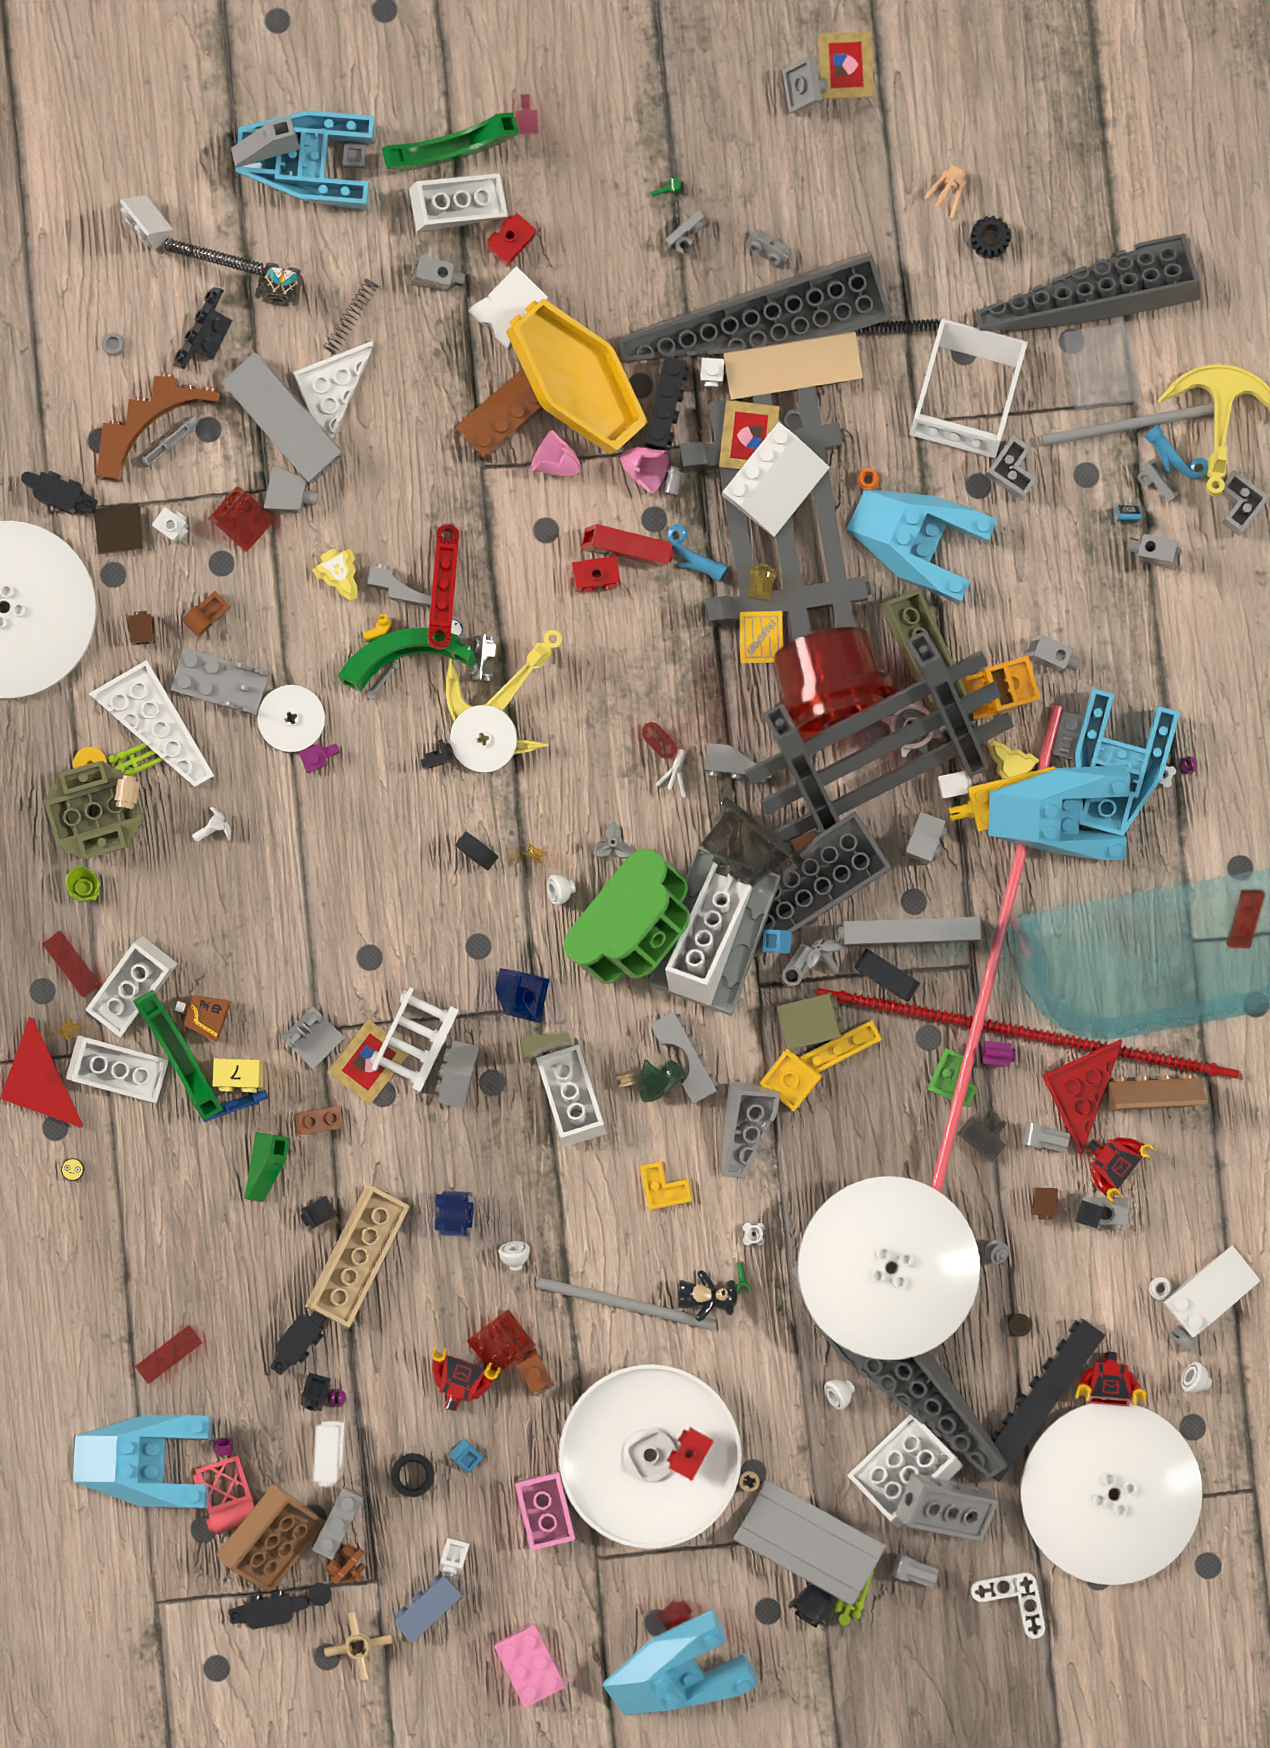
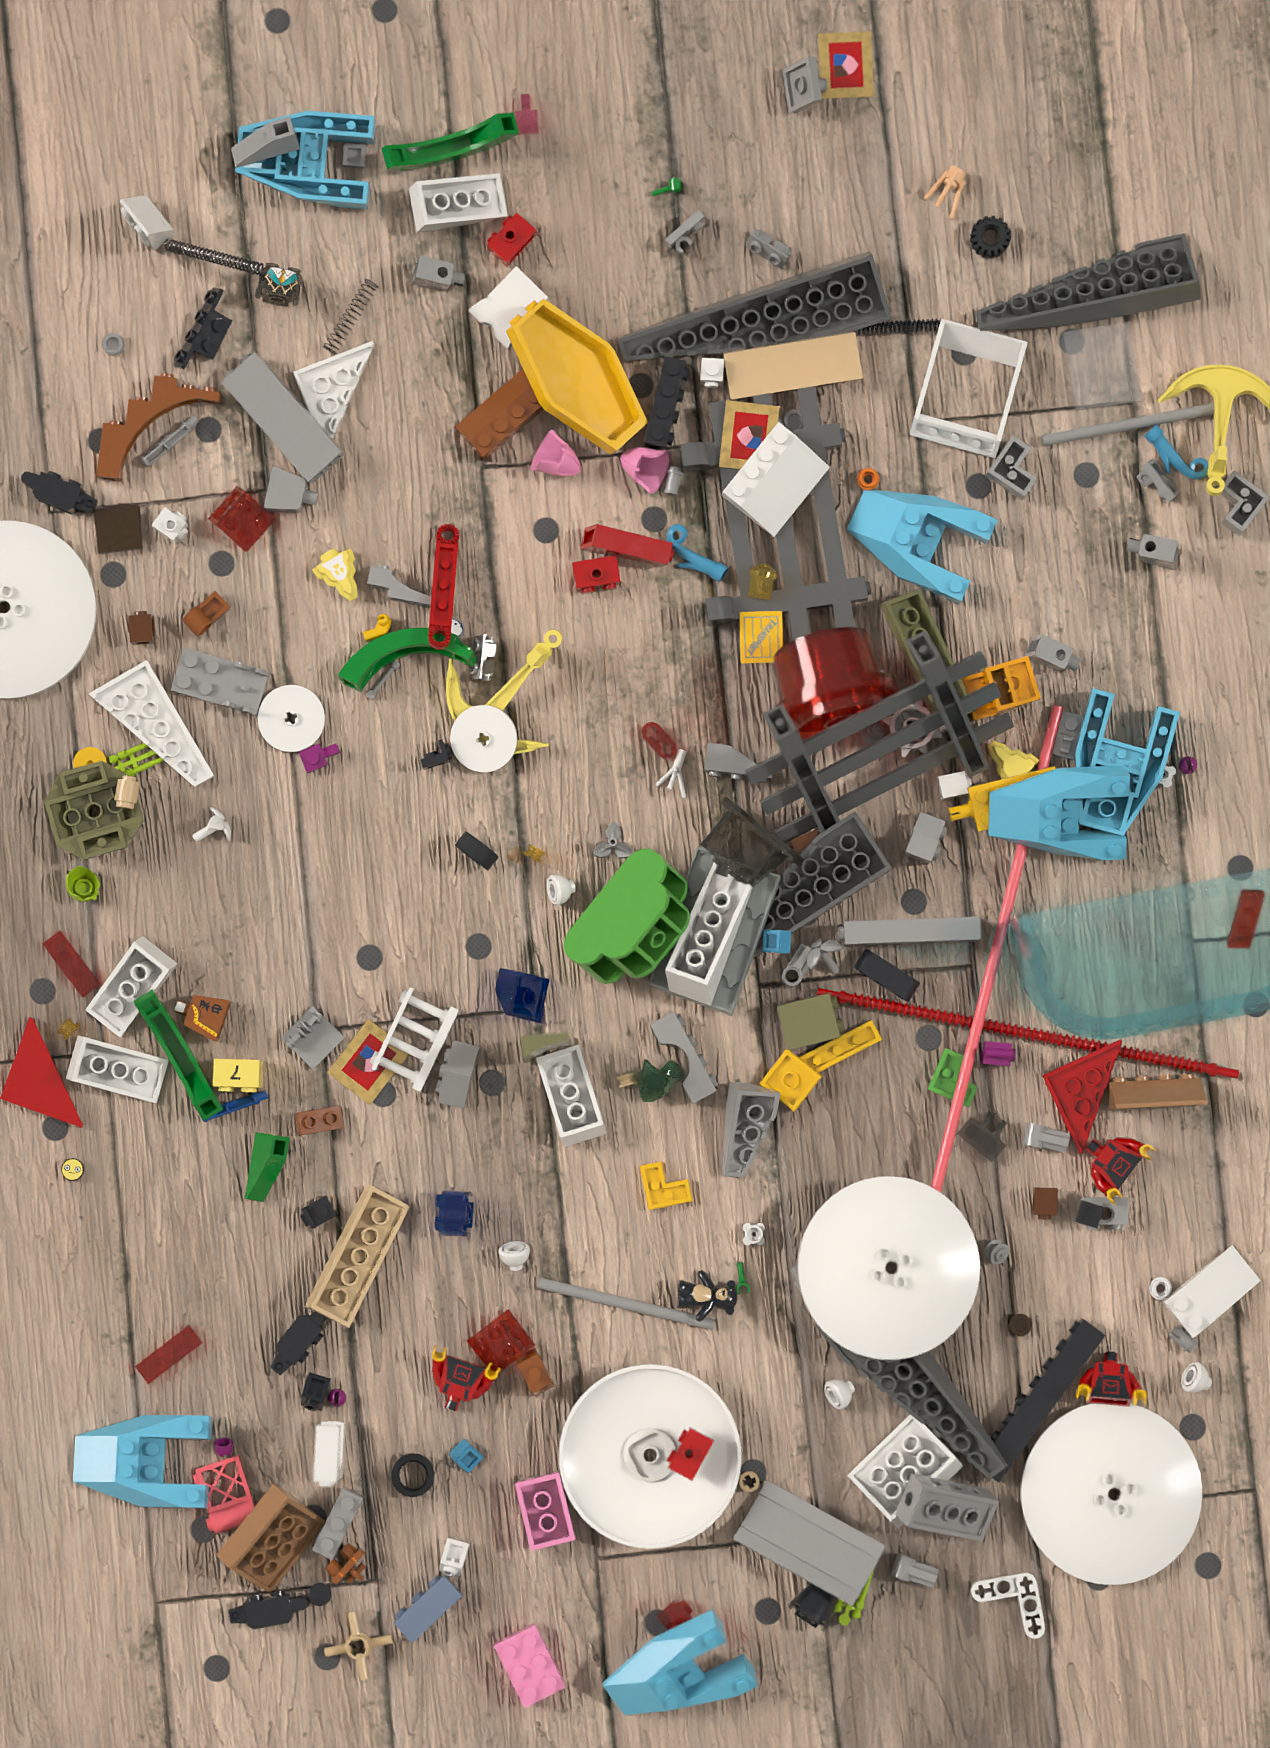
slope [1116,505,1141,523] -> none

